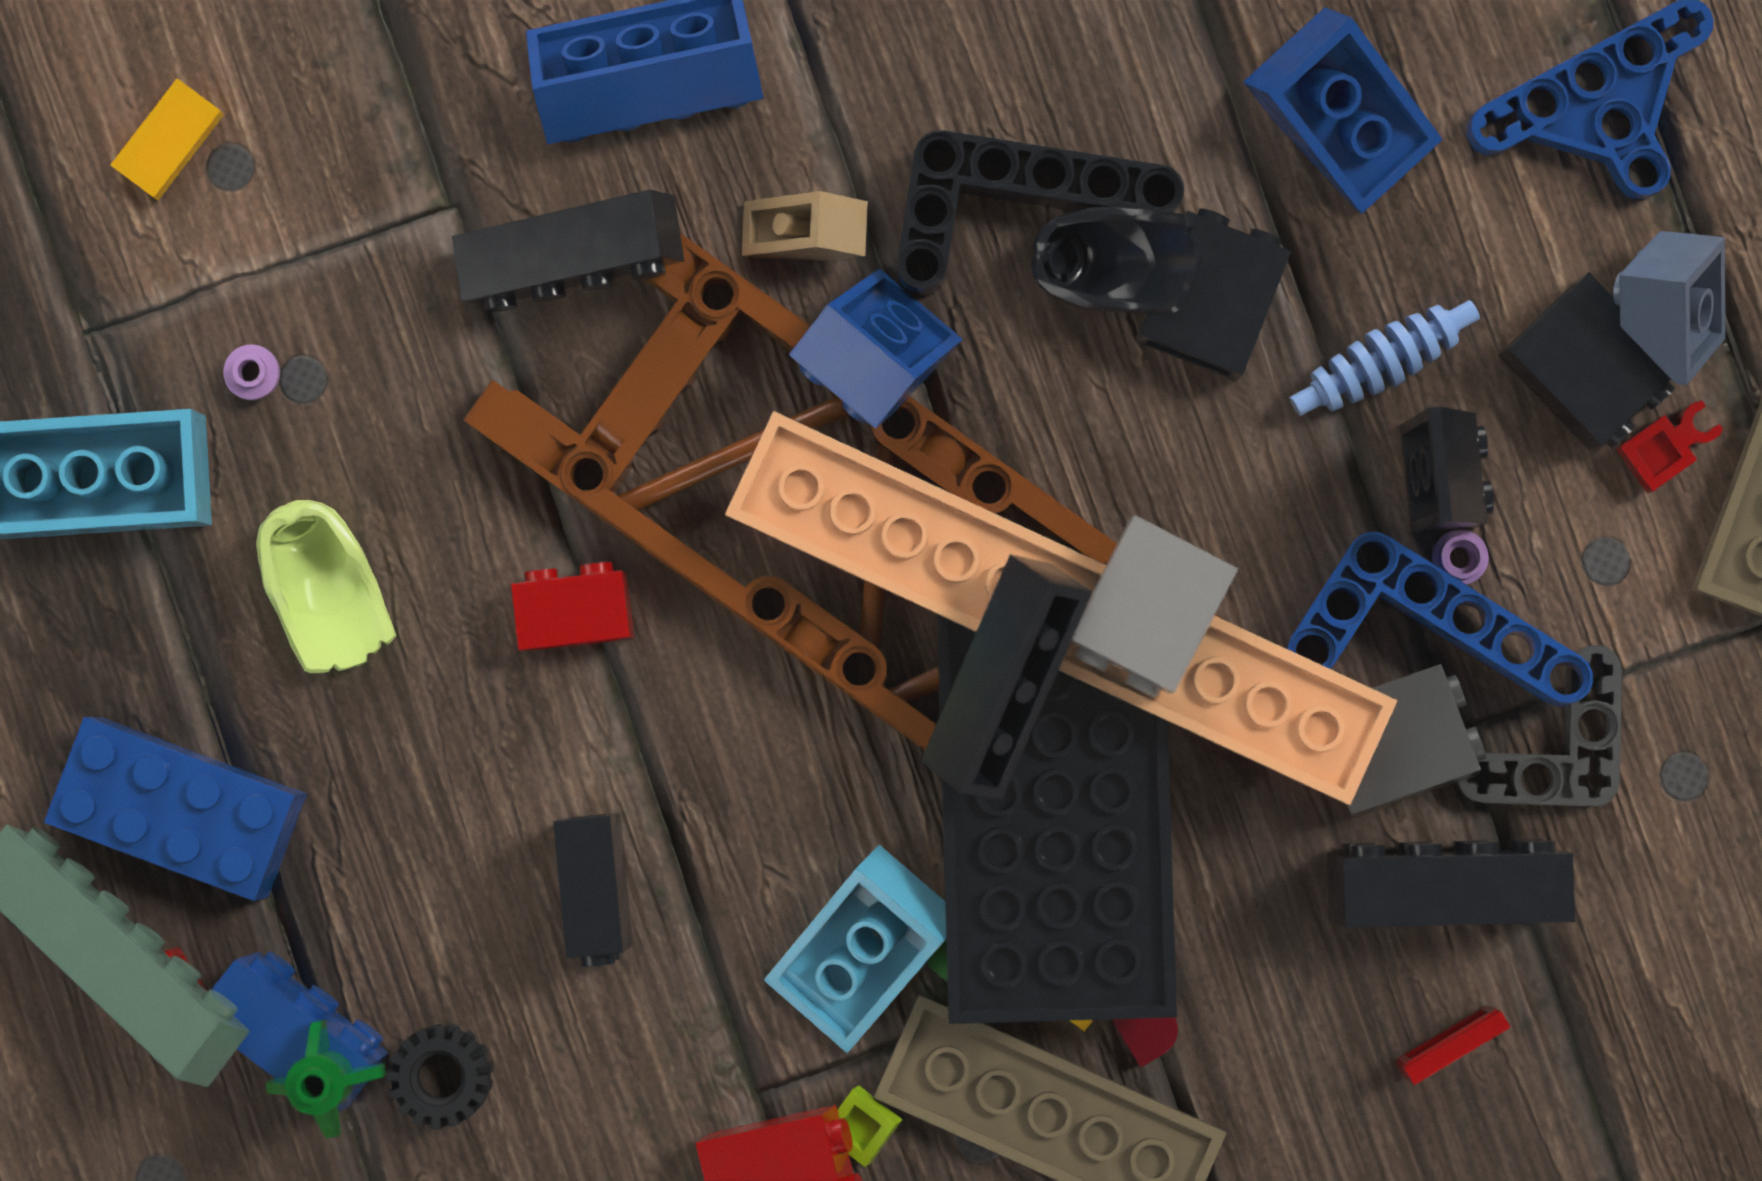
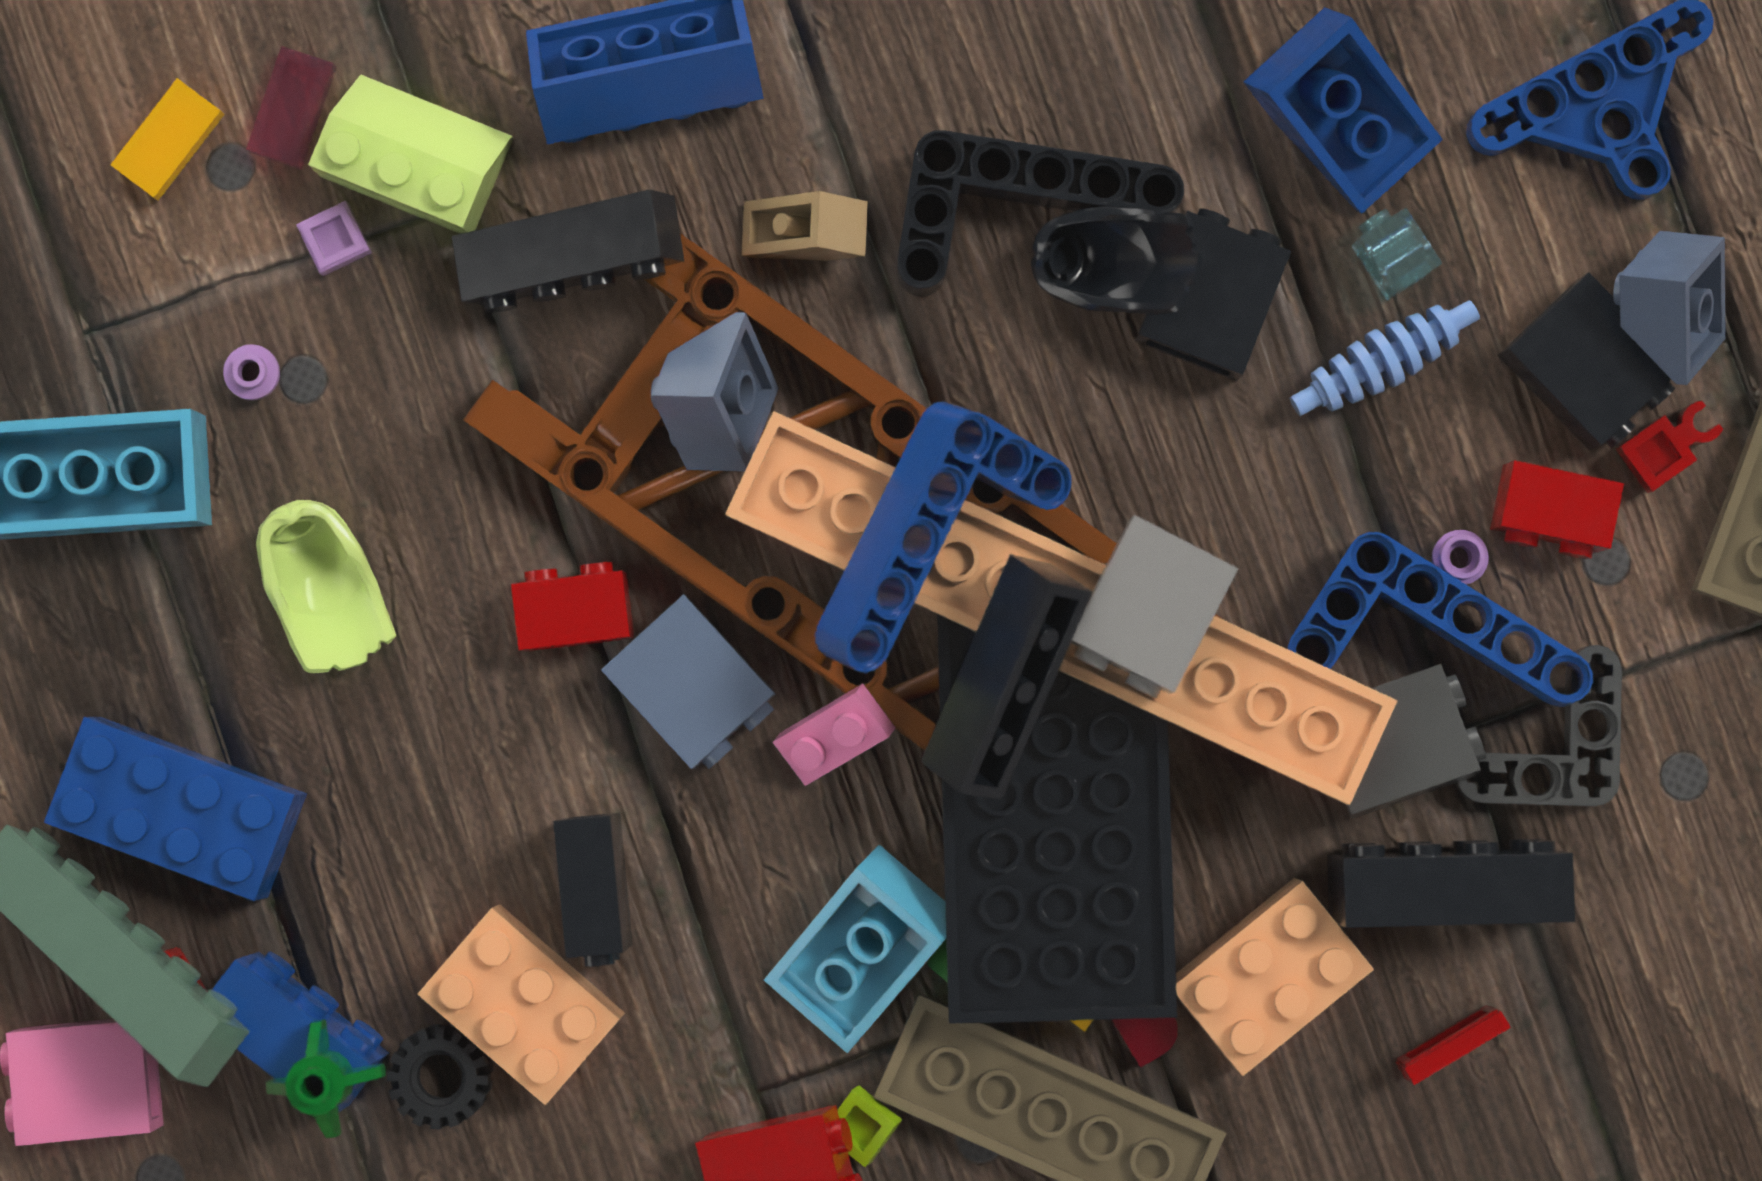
blue slope [789,268,963,429] -> none
black slope [1400,406,1494,534] -> none
none -> bright pink brick [0,1019,164,1146]
none -> clear pink tile [246,46,337,170]
none -> lavender tile [296,201,372,276]
none -> yellowish green slope [308,75,513,234]
none -> light nougat brick [418,904,625,1105]
none -> sand blue brick [601,594,776,769]
none -> sand blue slope [651,312,779,472]
none -> bright pink plate [773,683,895,786]
none -> blue beam [815,402,1072,672]
none -> light nougat brick [1176,878,1374,1076]
none -> clear light blue brick [1351,208,1442,301]
none -> red brick [1490,460,1624,559]

